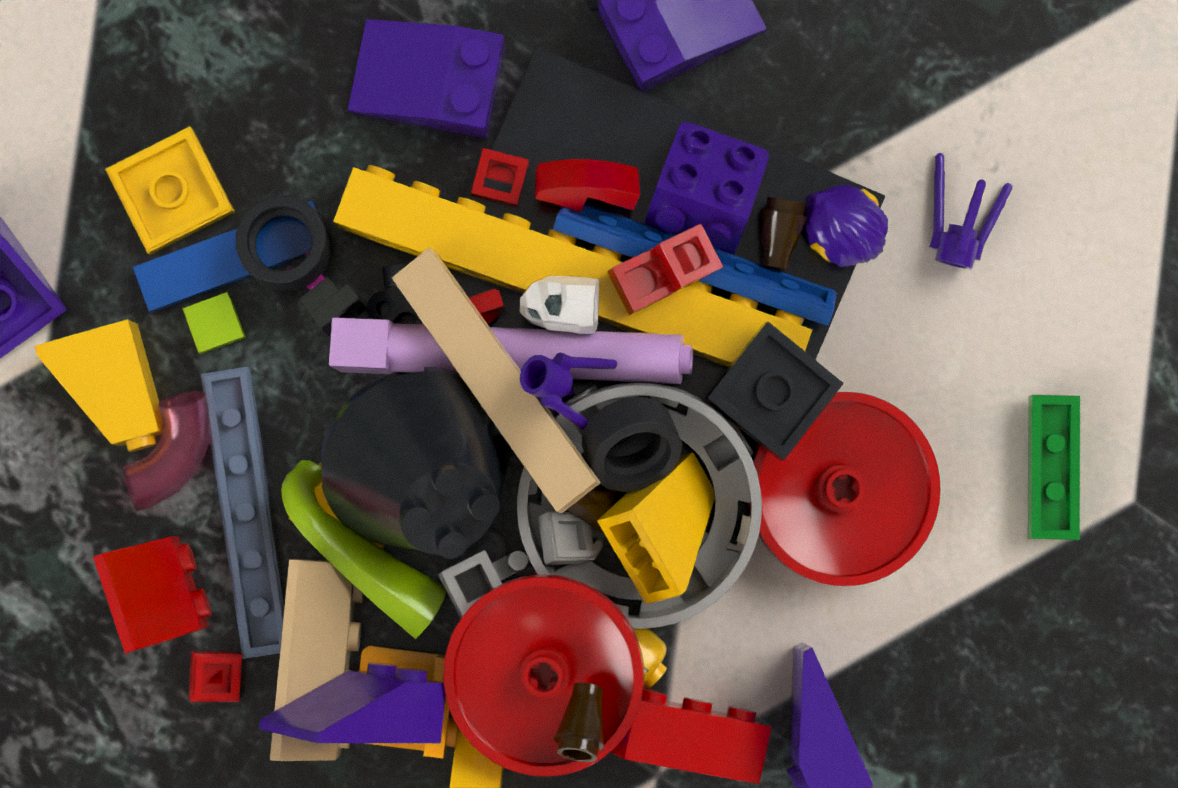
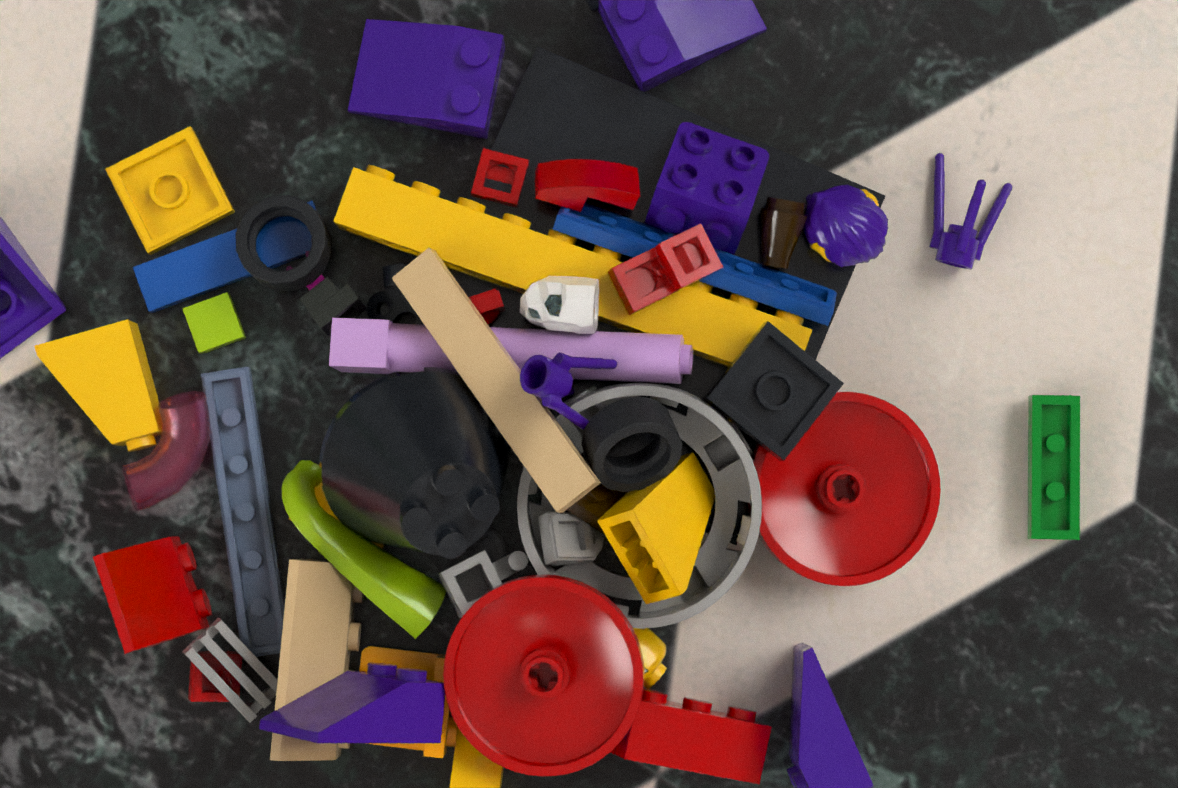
dark brown cone [554,682,604,762] -> none
none -> light grey tile [182,618,277,723]

